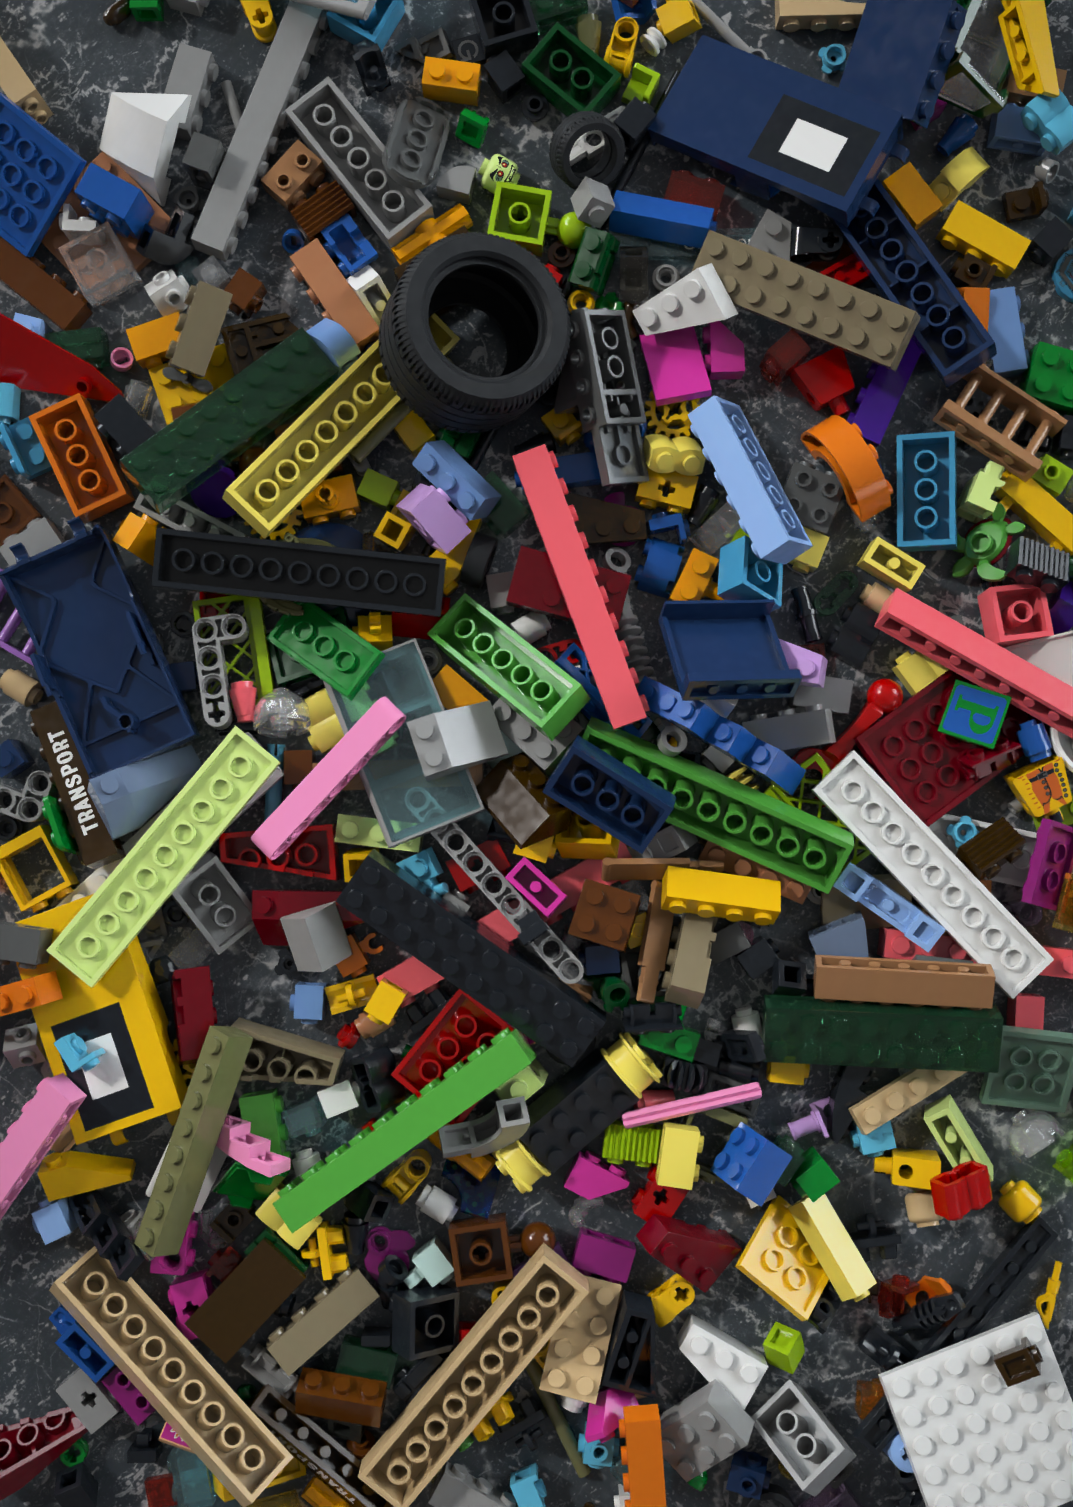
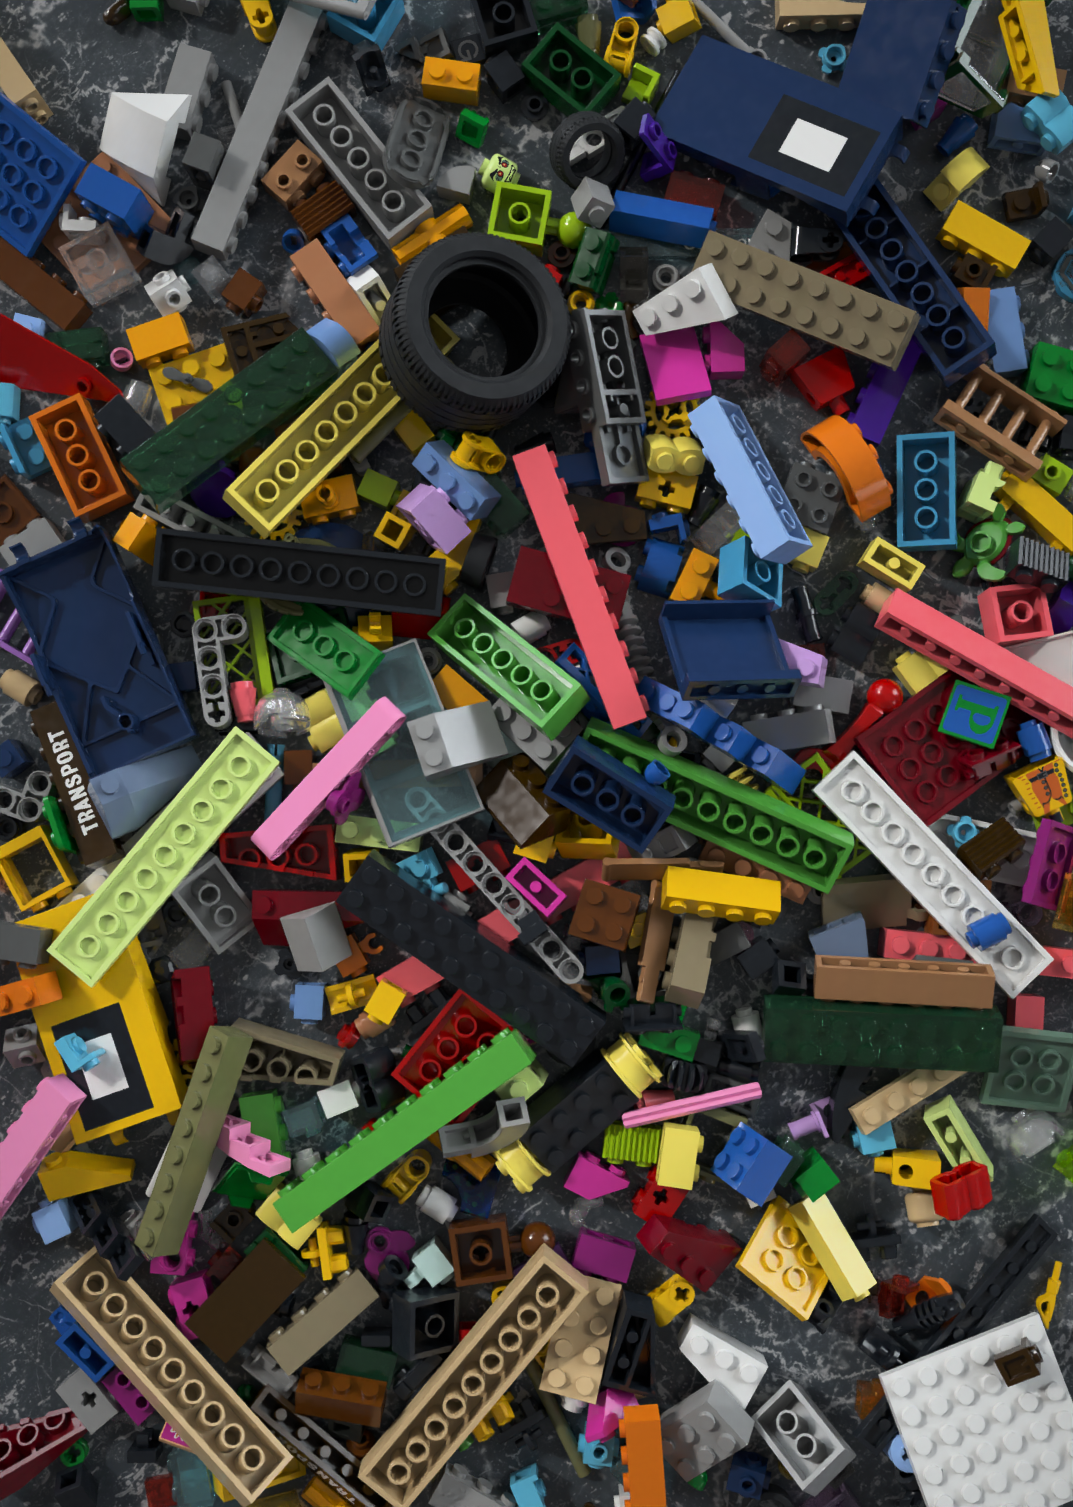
dark tan brick [165,280,233,378] -> none
yellow bracket [541,409,583,447] -> none
lime panel [763,1321,805,1375] -> none
yellow brick [766,1032,810,1085] -> none
light blue slope [833,862,946,953] -> none
light orange brick [882,161,943,231] -> none
yellow head [998,1179,1042,1224] -> none
none -> magenta plate [325,771,365,825]
none -> yellow piece [450,431,506,474]
none -> dark purple bracket [639,113,677,182]
none -> blue hinge [644,759,670,785]
none -> blue brick [965,912,1012,952]

